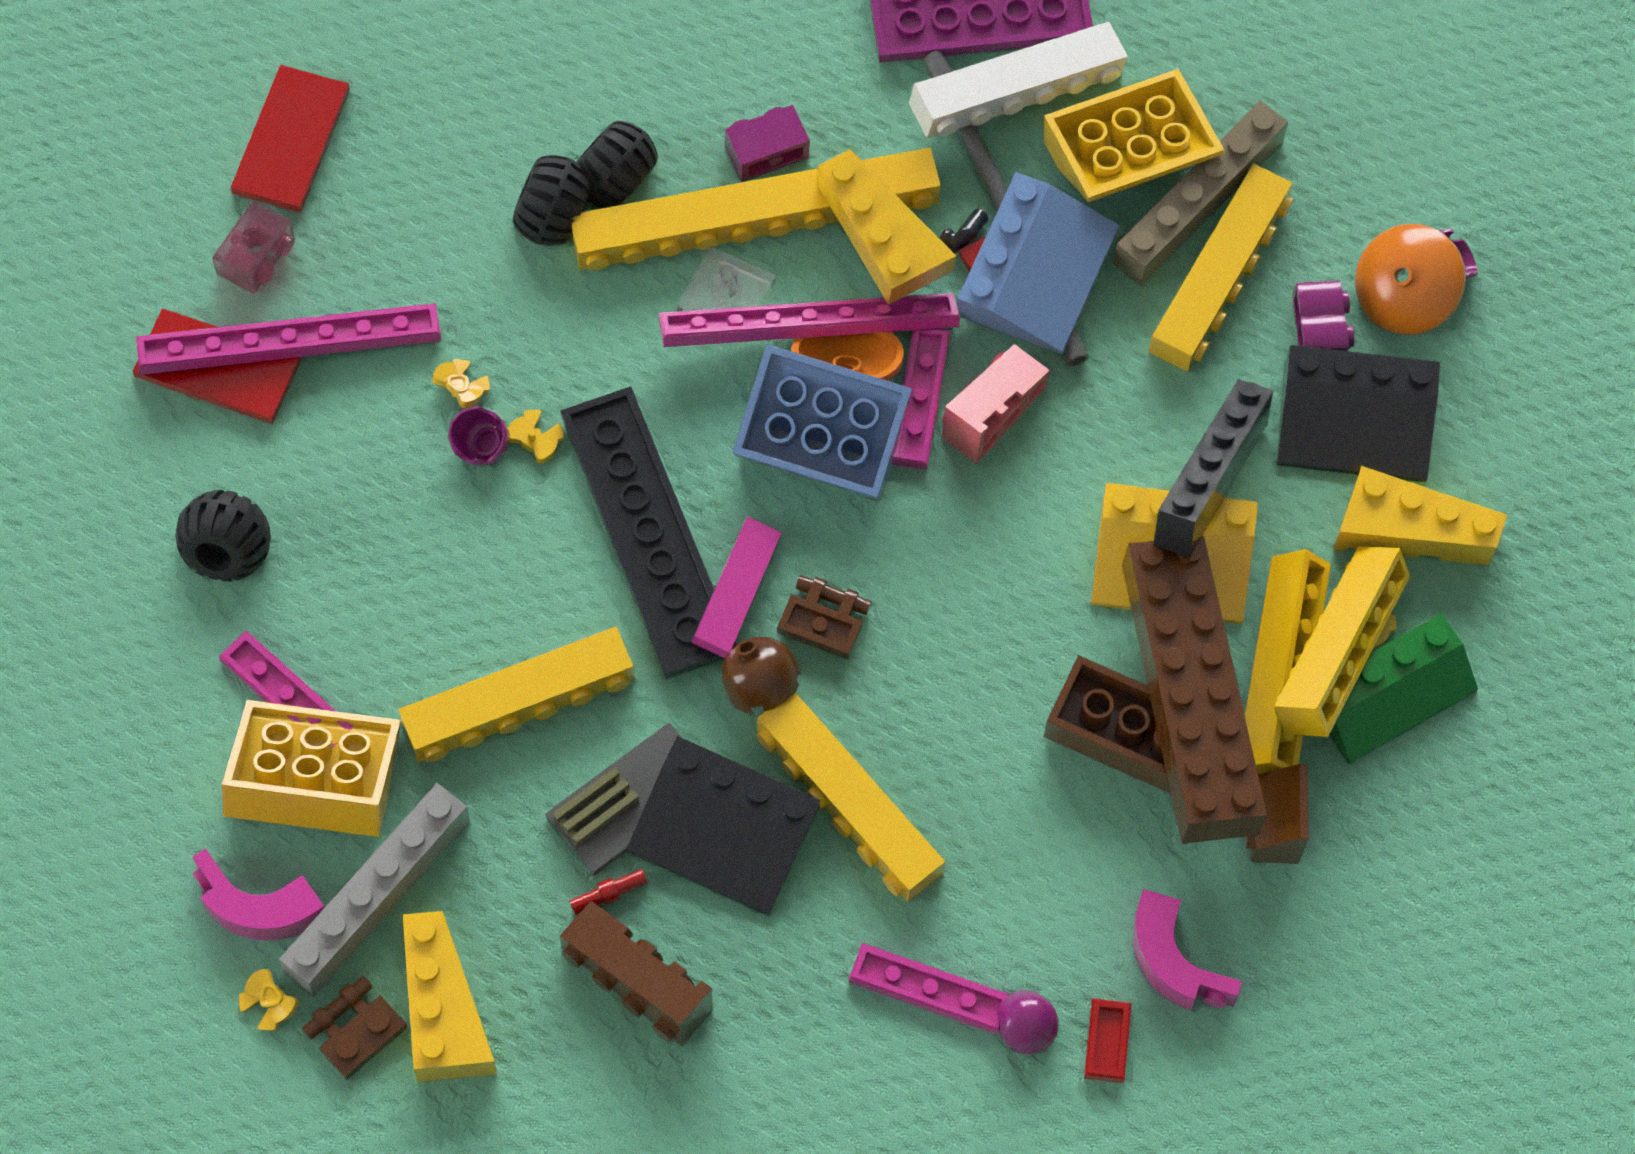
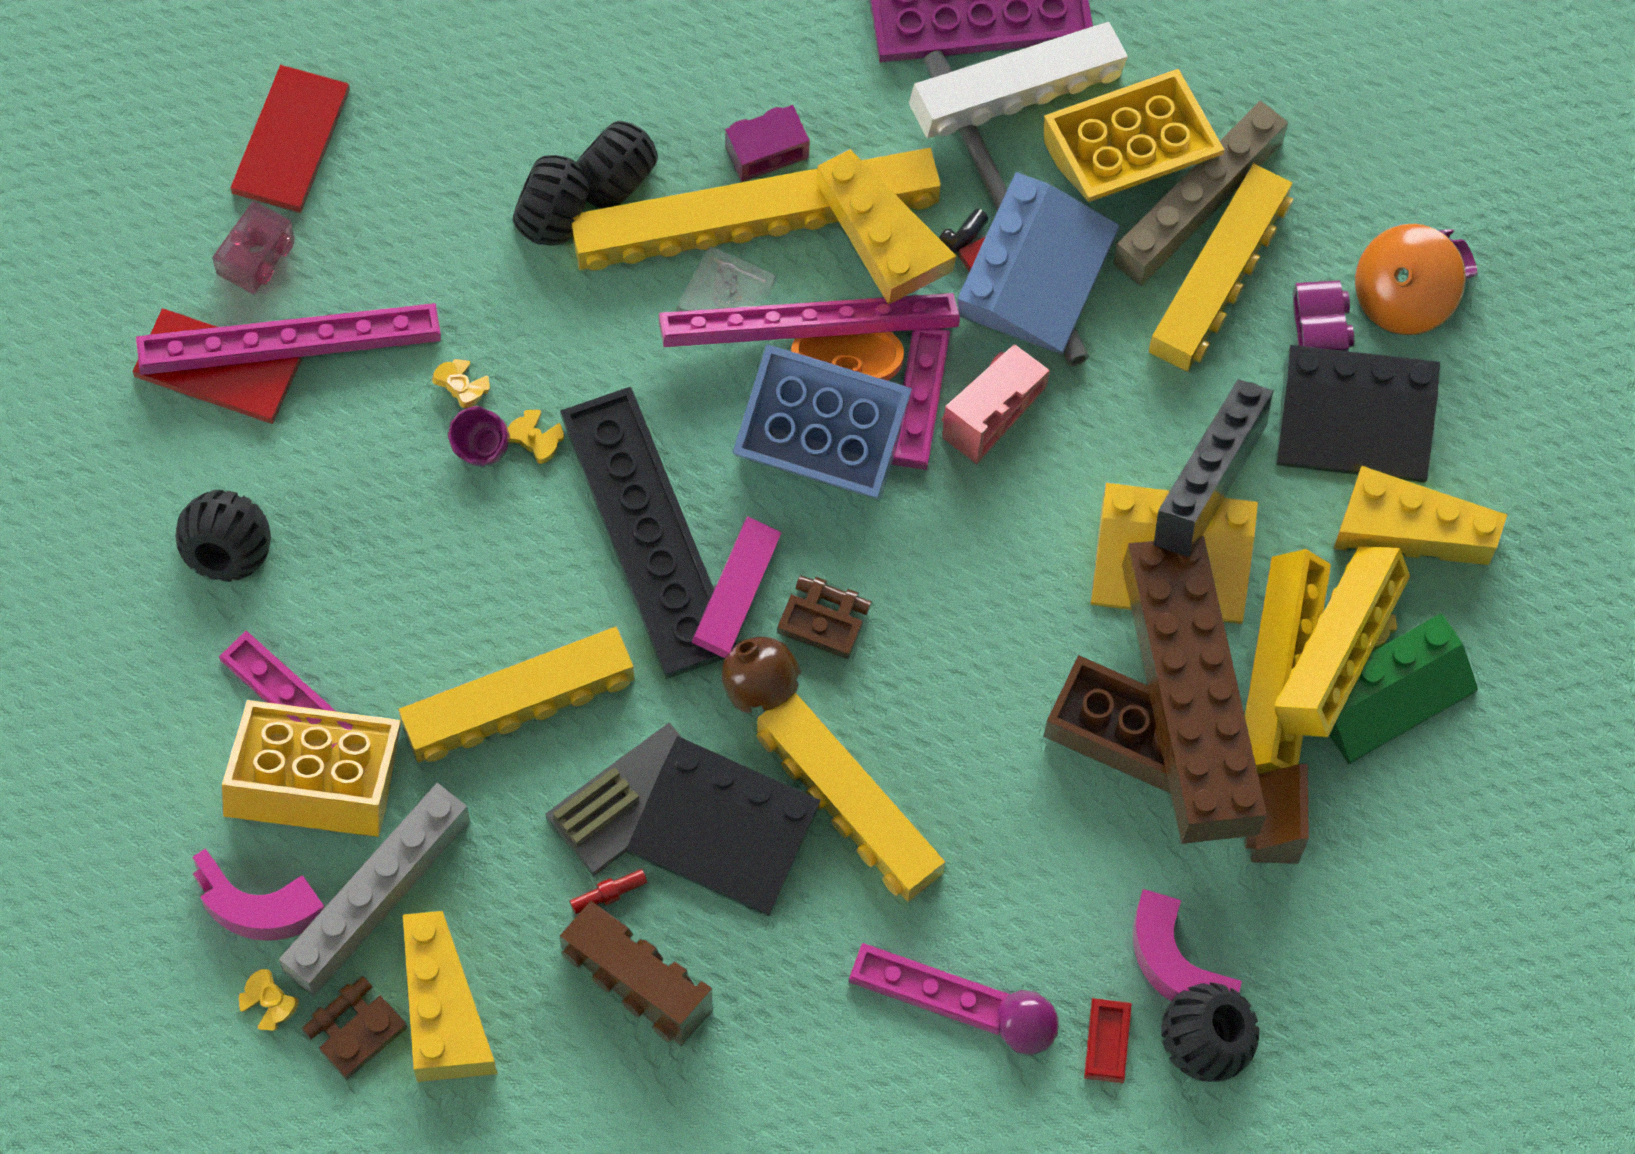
none -> black wheel [1161,982,1259,1082]

